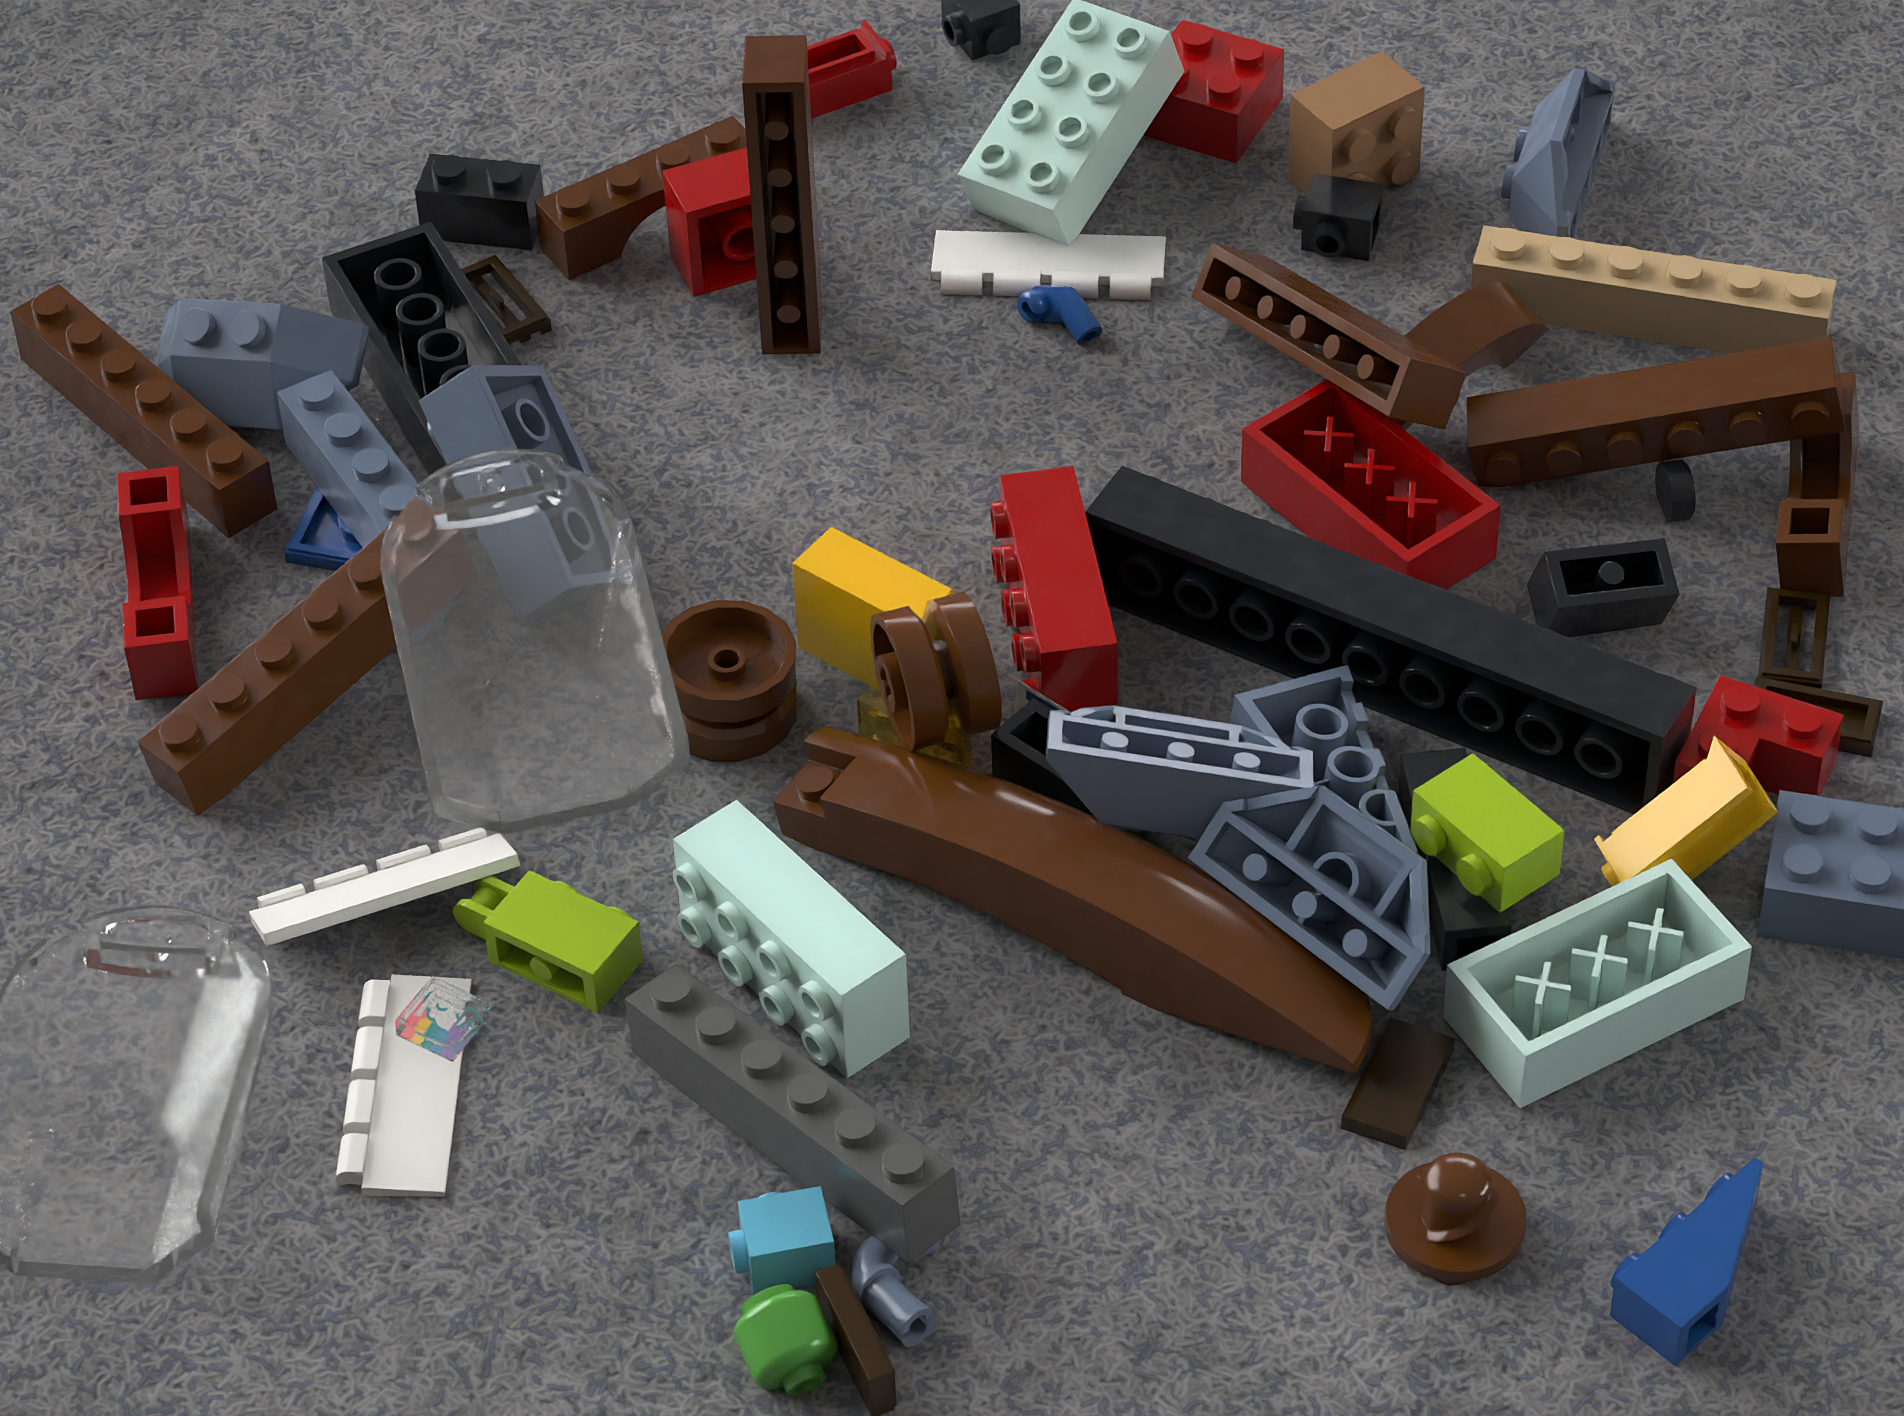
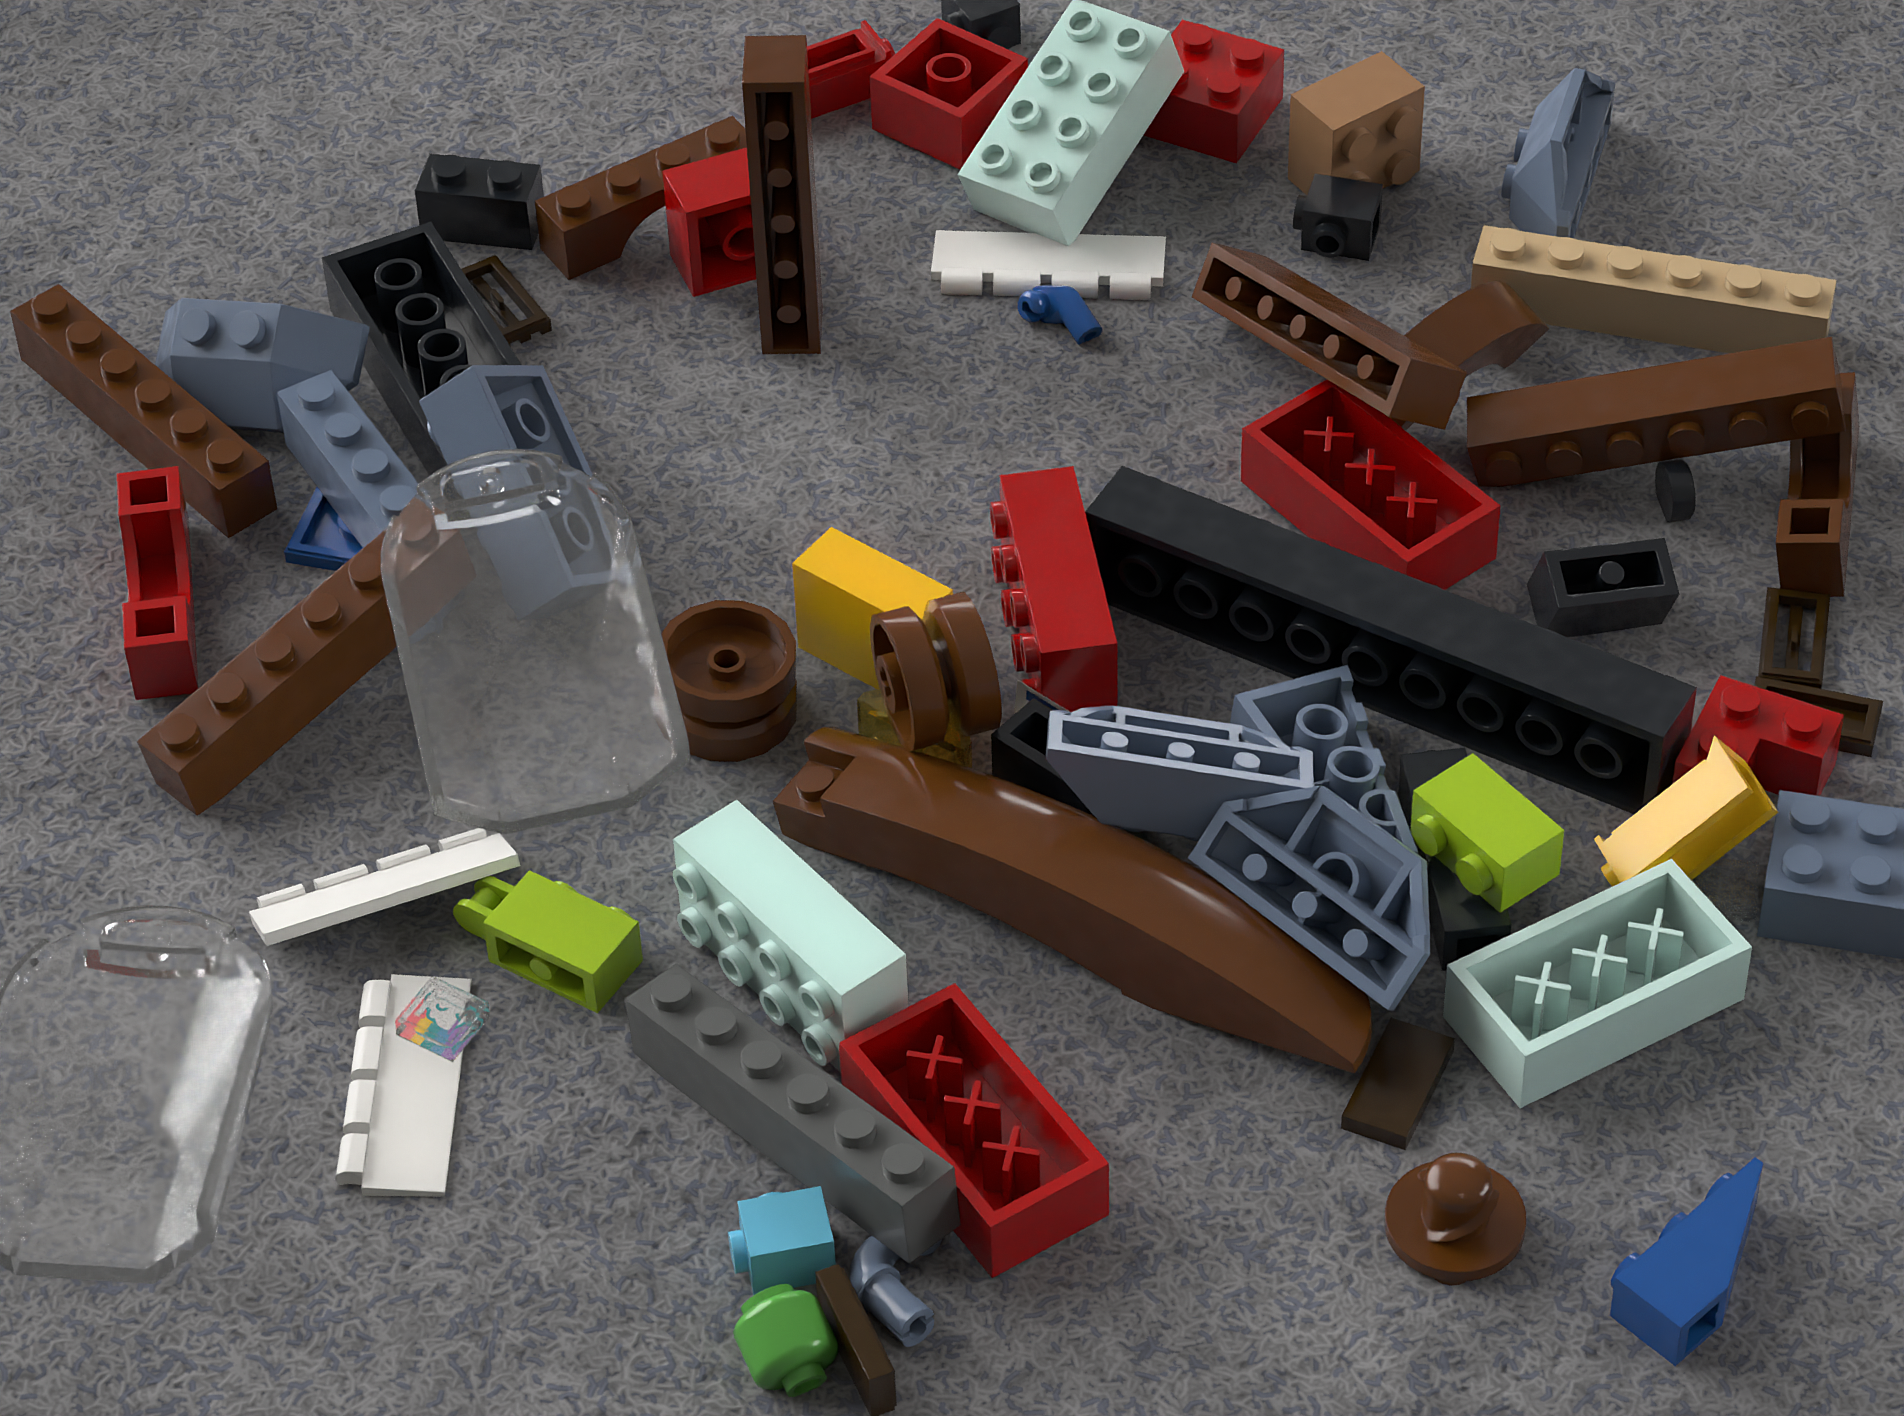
none -> red brick [839,983,1109,1278]
none -> red brick [870,18,1028,170]

